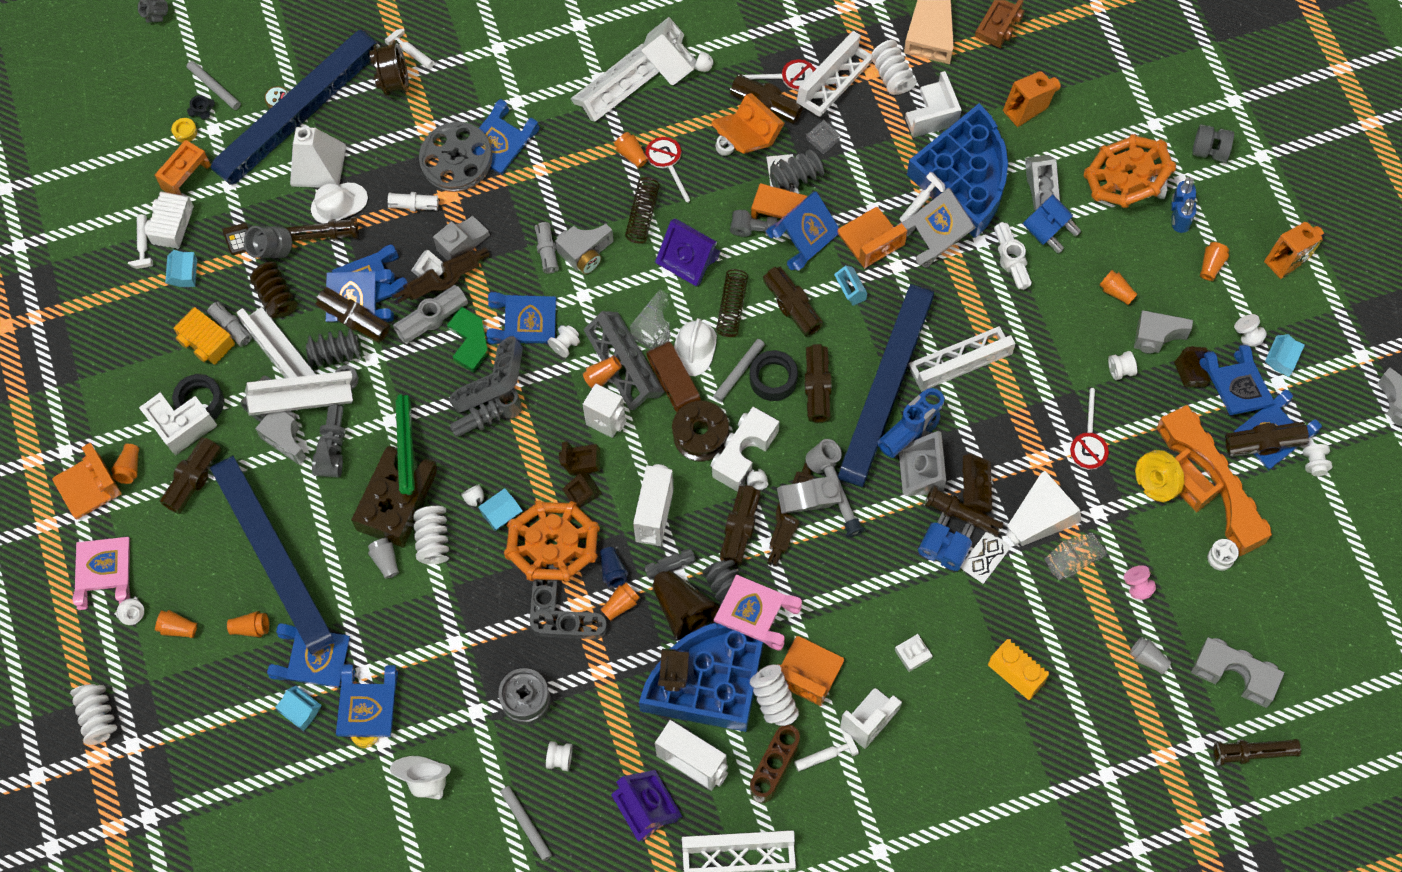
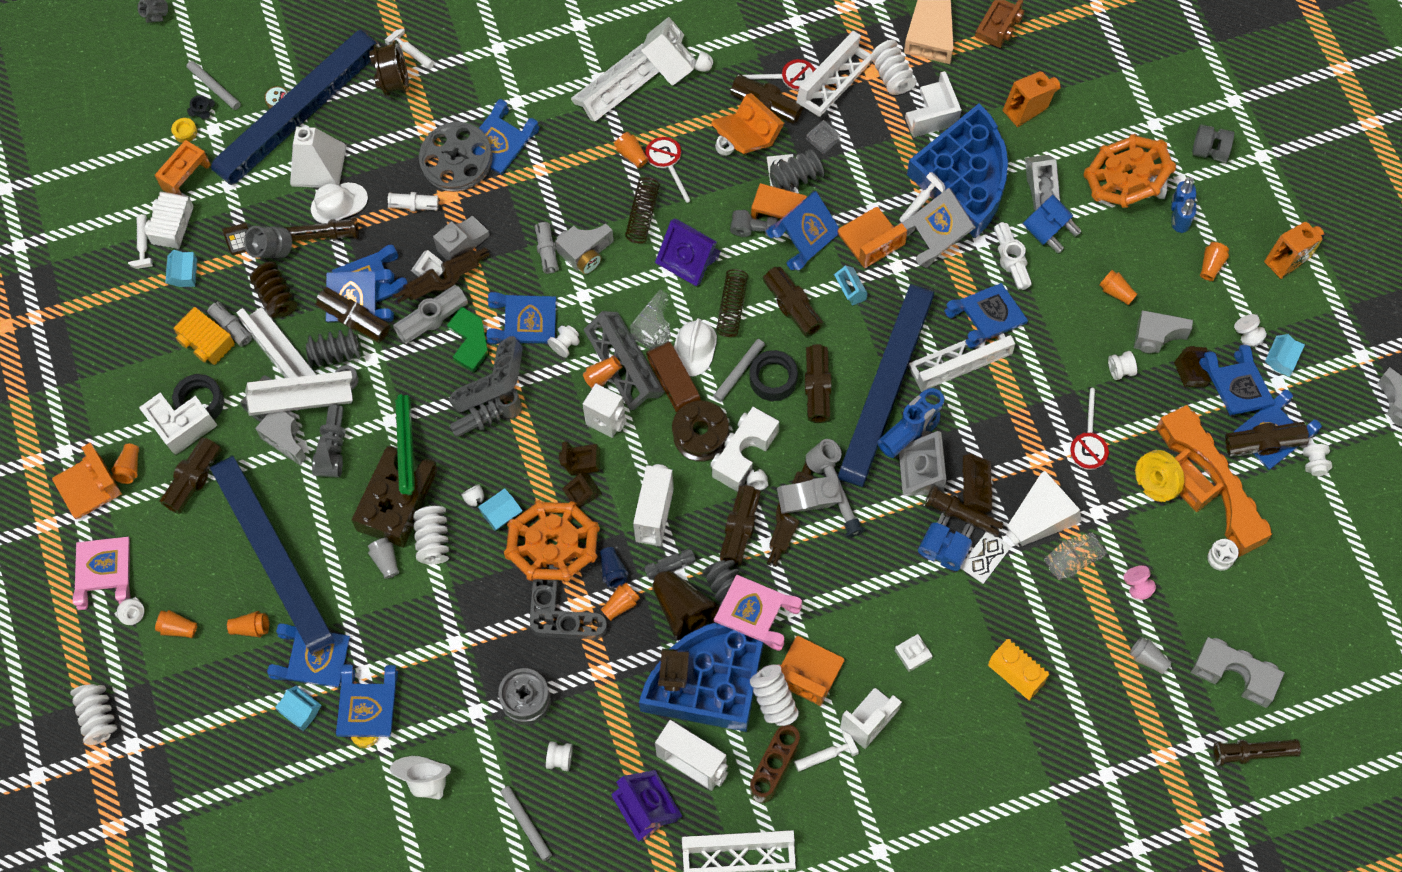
none -> blue flag [944,283,1028,349]

